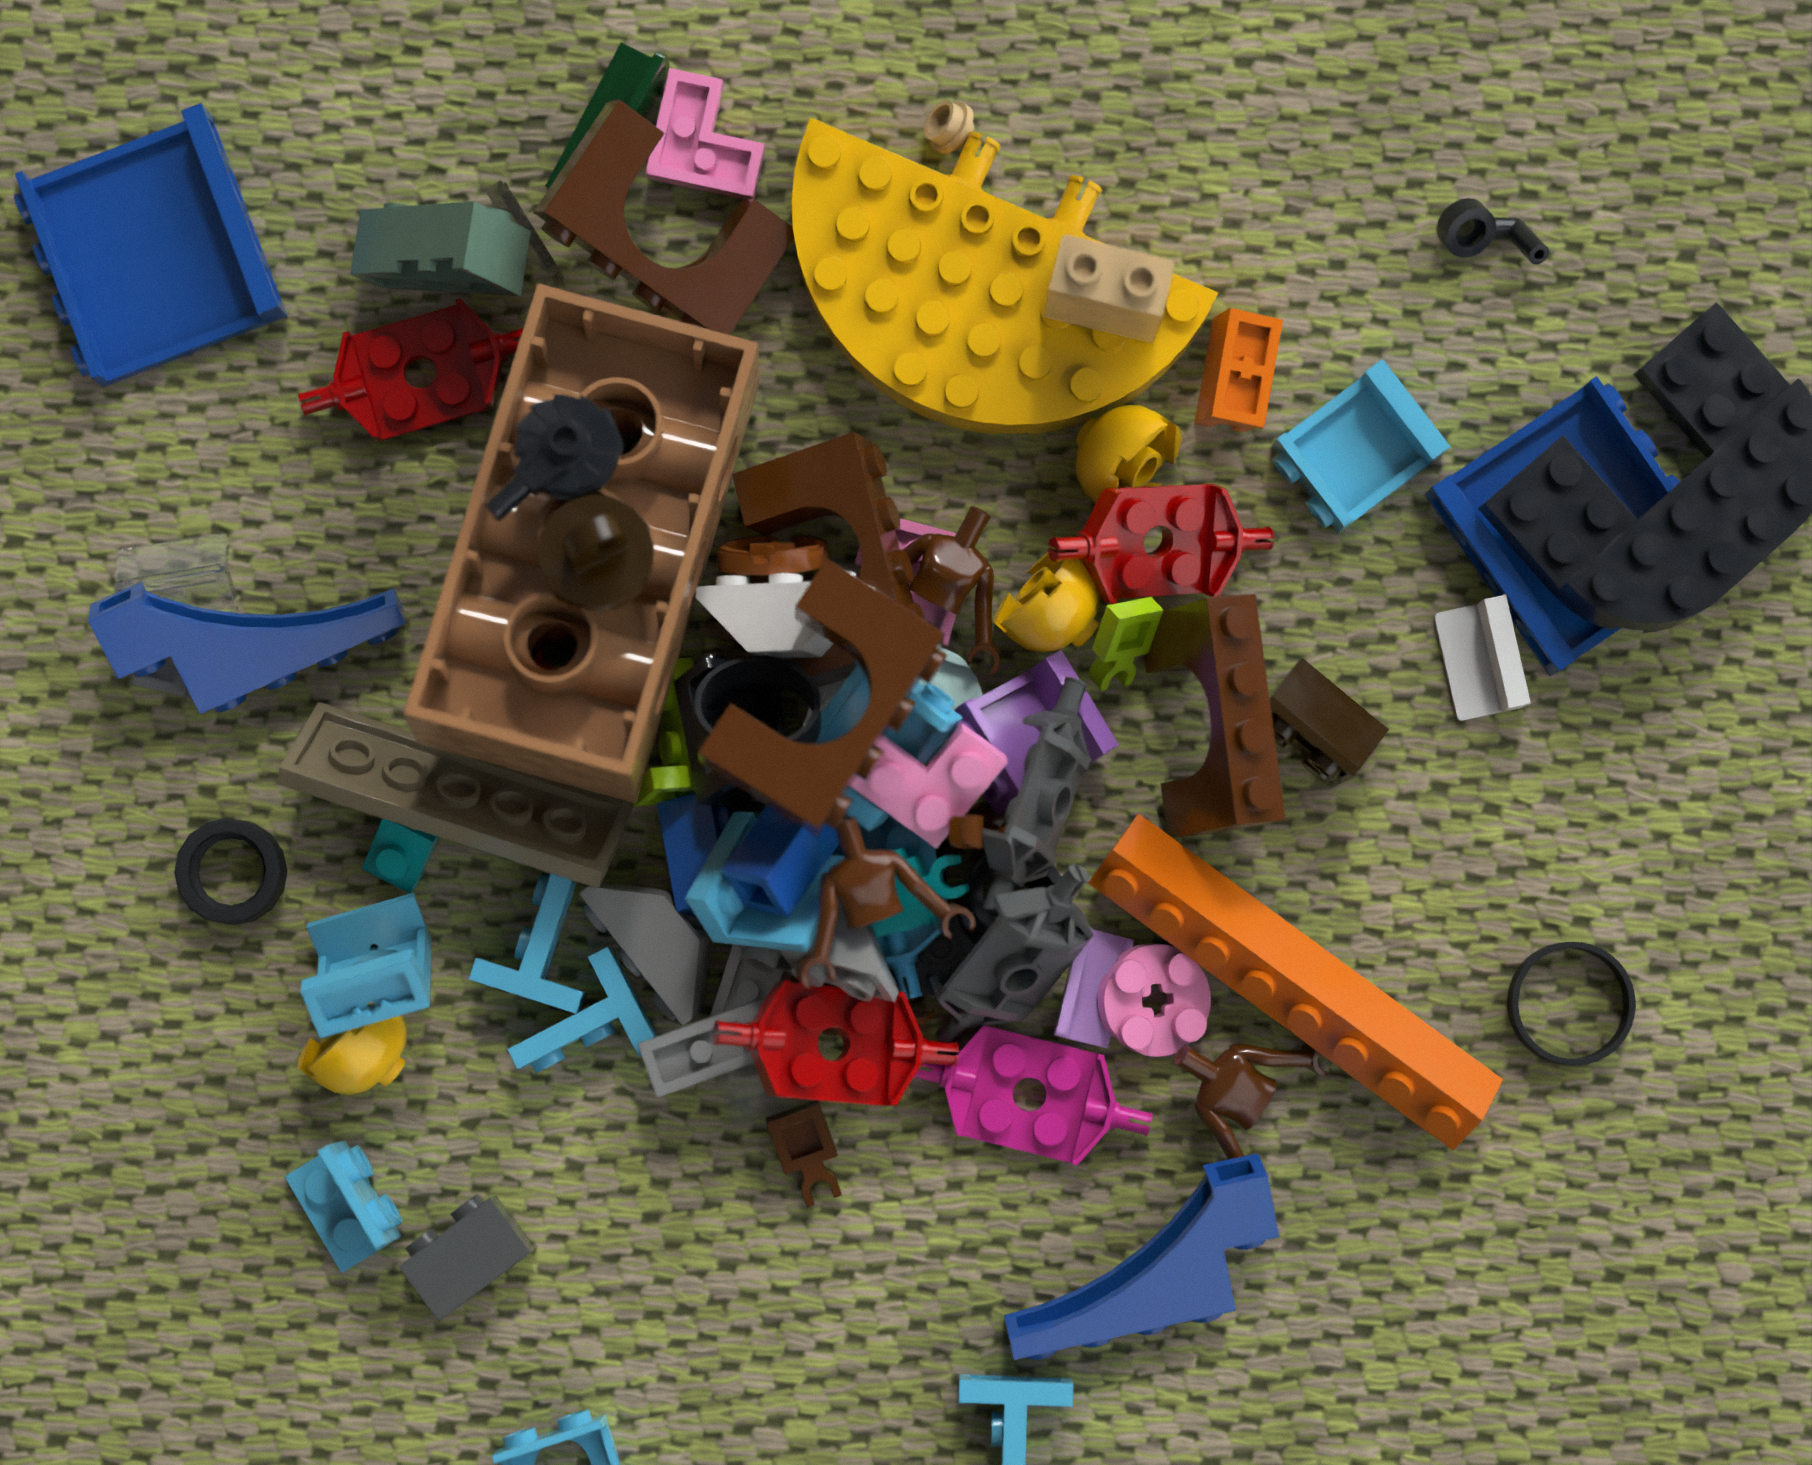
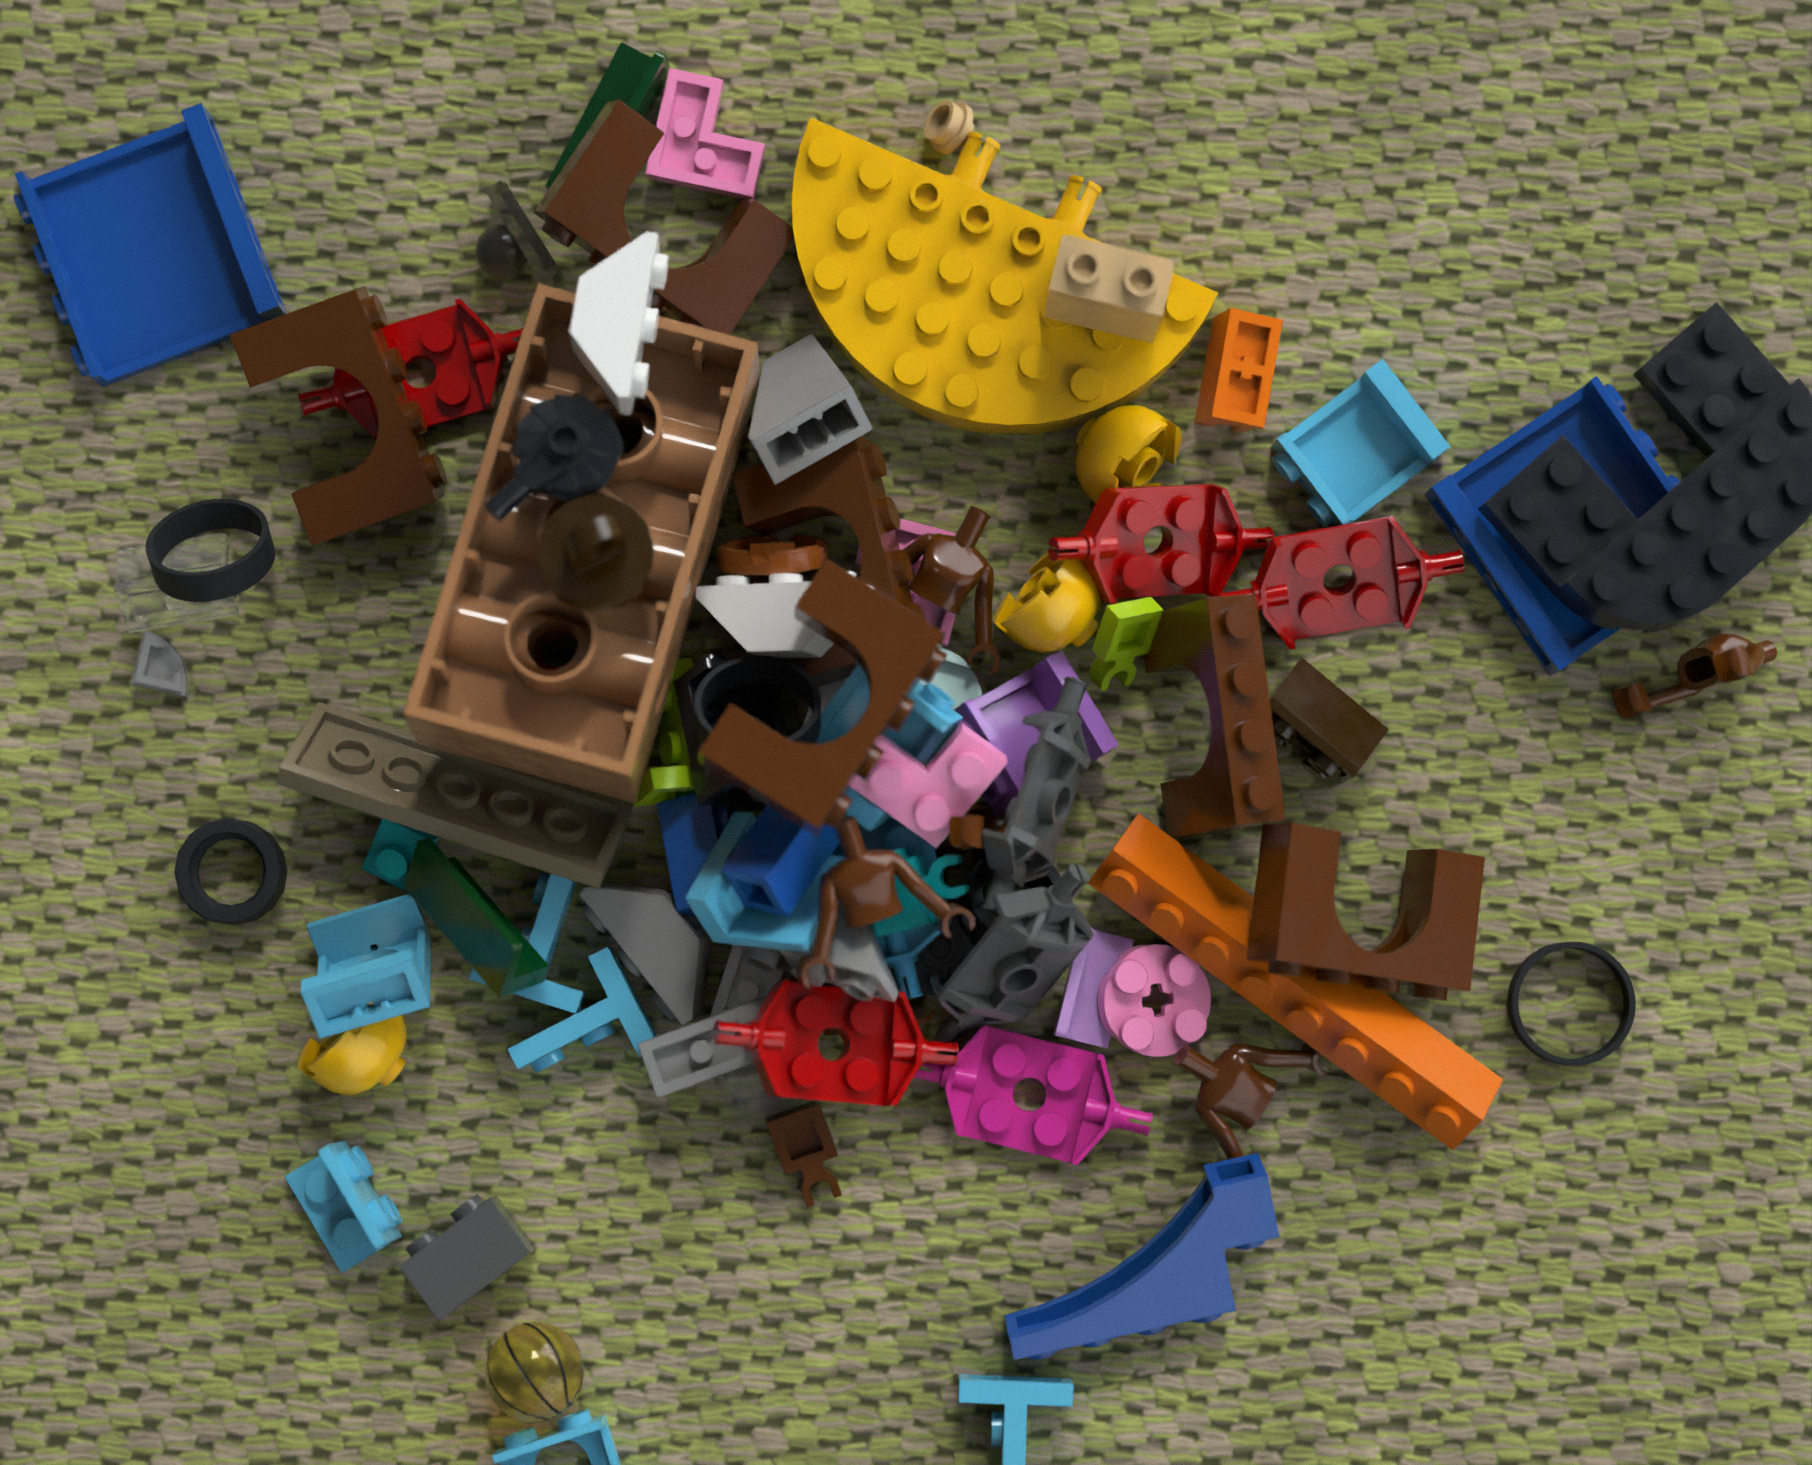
blue arch [88,582,406,714] -> none
sand green wedge [350,201,531,296] -> none
white panel [1434,595,1531,721] -> none
black plate [1437,198,1549,264] -> none
none -> black tyre [145,499,275,602]
none -> reddish brown arch [230,286,447,546]
none -> dark green panel [404,837,549,998]
none -> clear yellow piece [484,1321,585,1423]
none -> white slope [569,232,669,415]
none -> light grey slope [748,334,873,485]
none -> red plate [1218,516,1465,650]
none -> reddish brown arch [1247,823,1485,1001]
none -> reddish brown piece [1612,634,1777,719]

